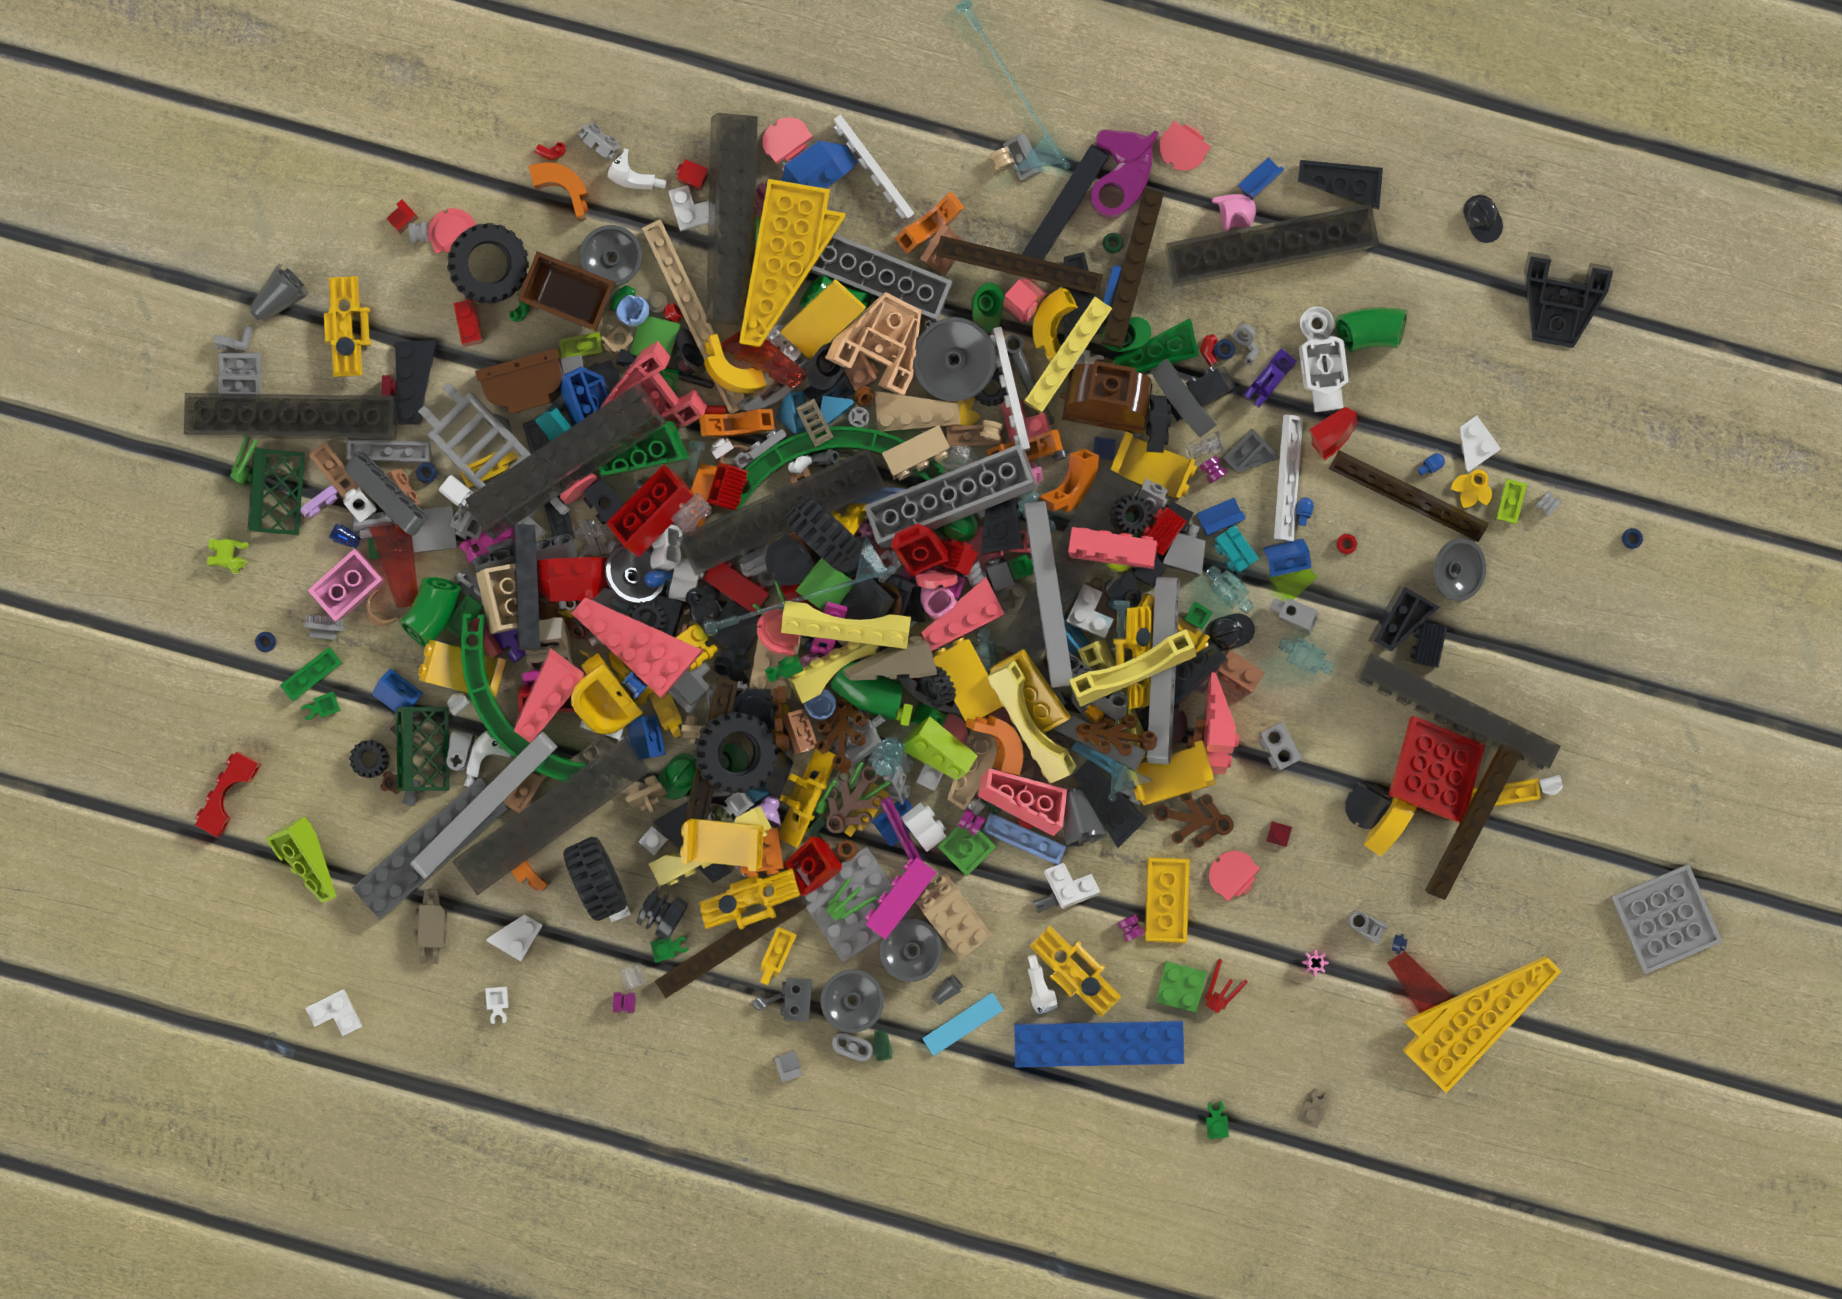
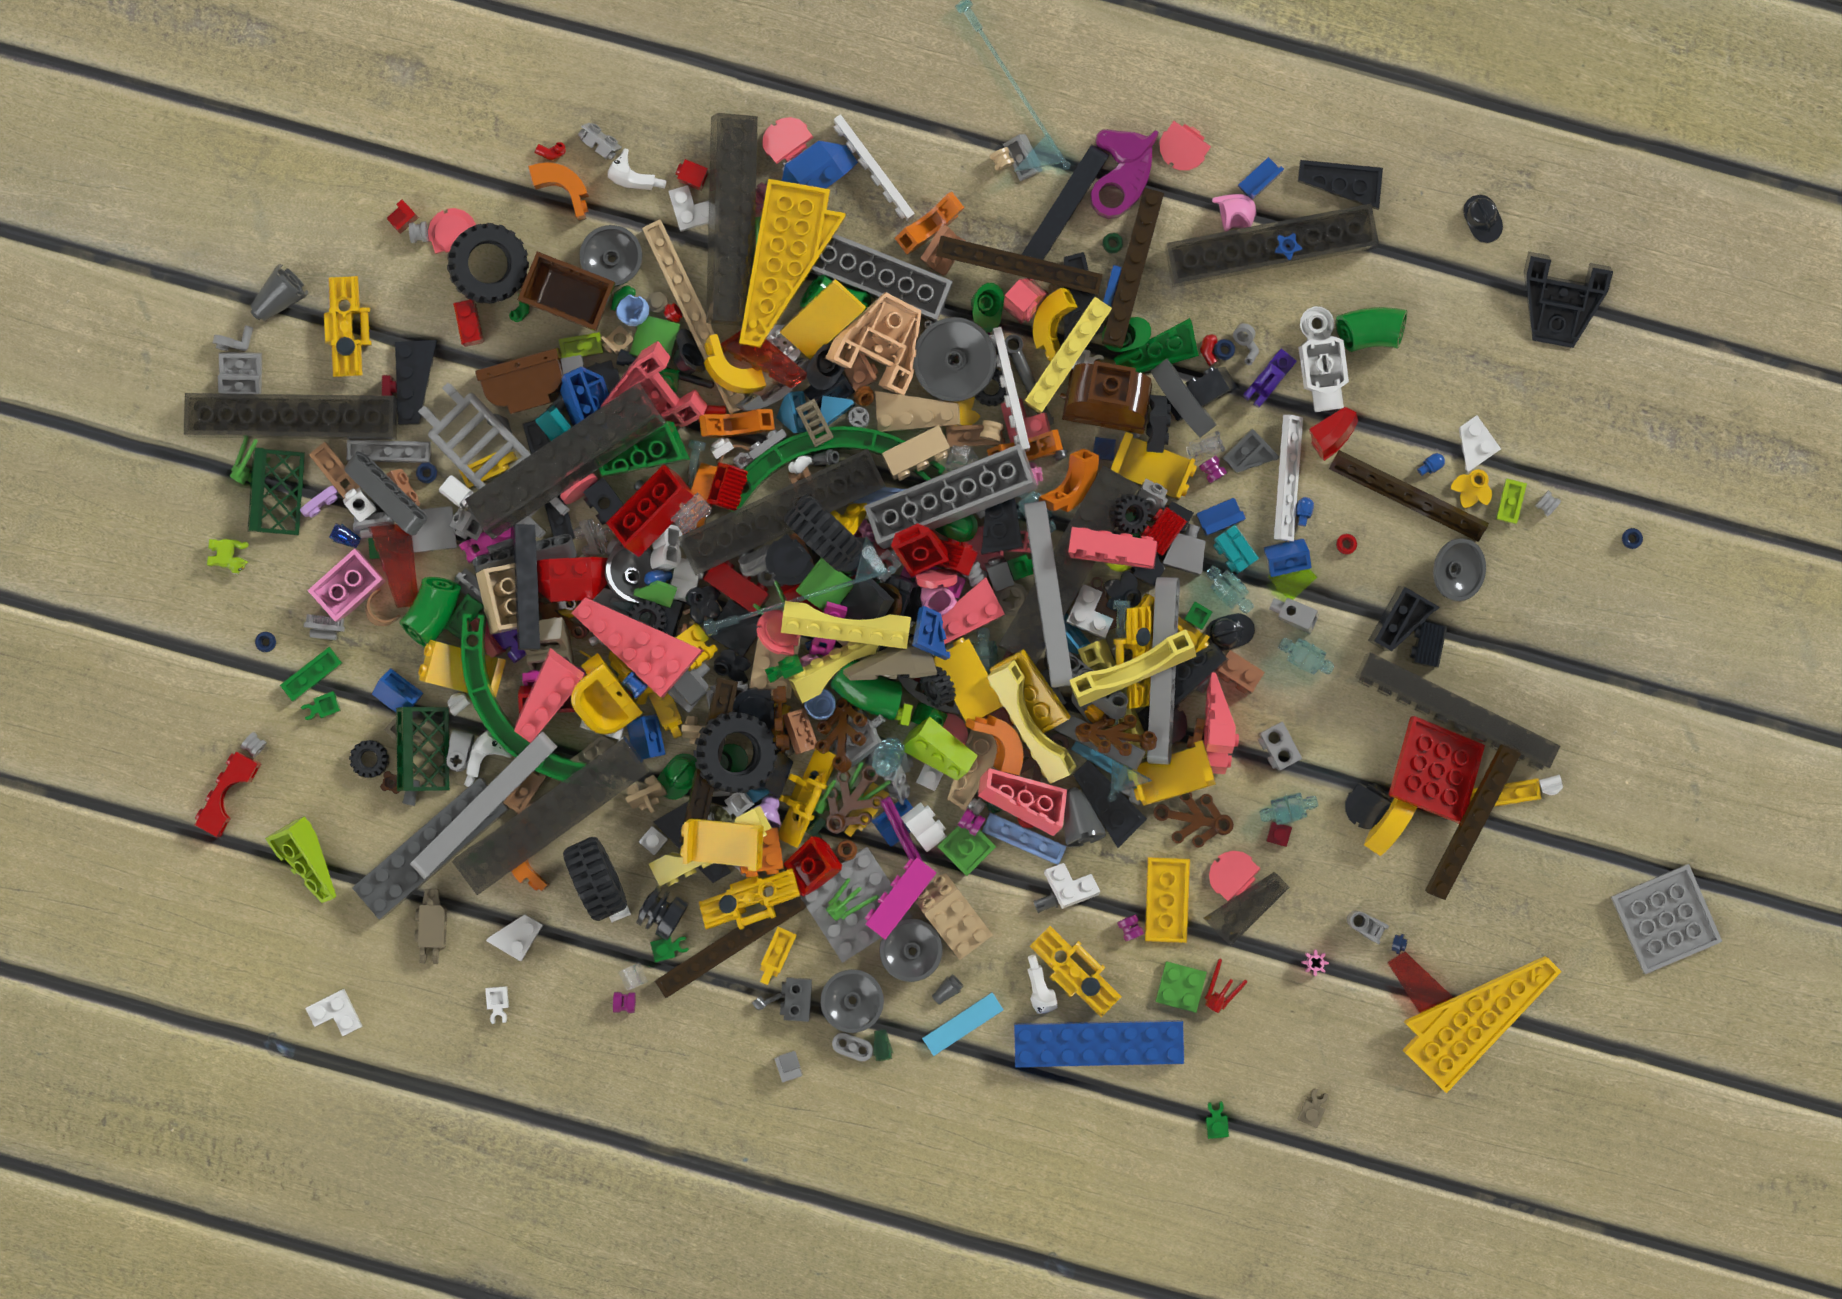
none -> light grey wheel [240,732,267,758]
none -> bright green tile [633,580,677,608]
none -> blue wing [912,606,950,660]
none -> clear smoke wing [1203,872,1290,947]
none -> clear light blue piece [1259,792,1319,825]
none -> blue plate [1275,233,1302,260]

